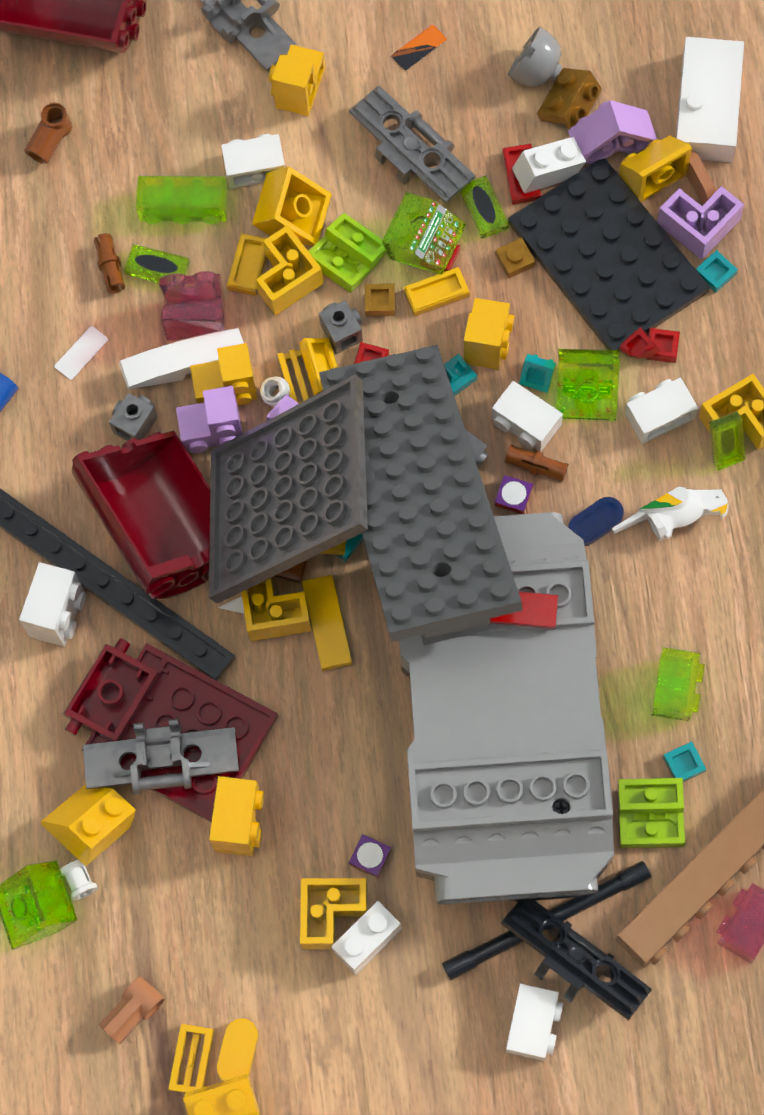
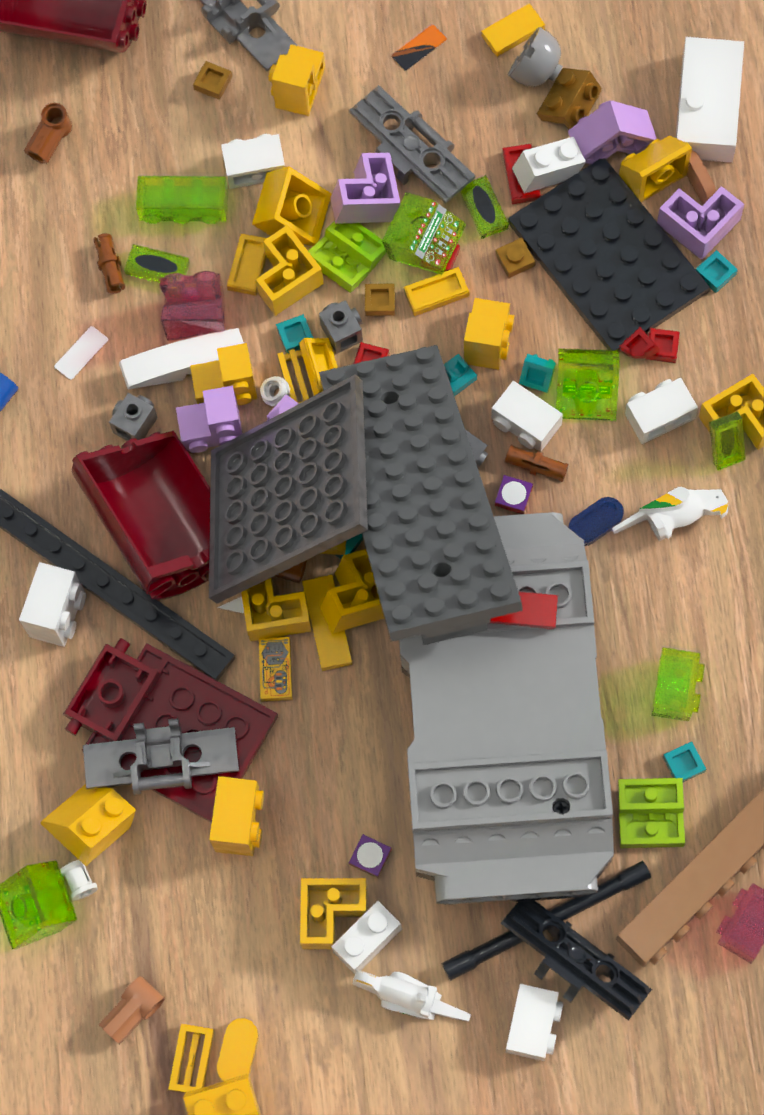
none -> pearl gold plate [193,61,232,100]
none -> tile [259,637,293,702]
none -> teal tile [276,314,313,353]
none -> yellow brick [320,549,384,634]
none -> lavender brick [331,153,400,224]
none -> white animal [353,970,471,1022]
none -> yellow tile [481,3,545,57]

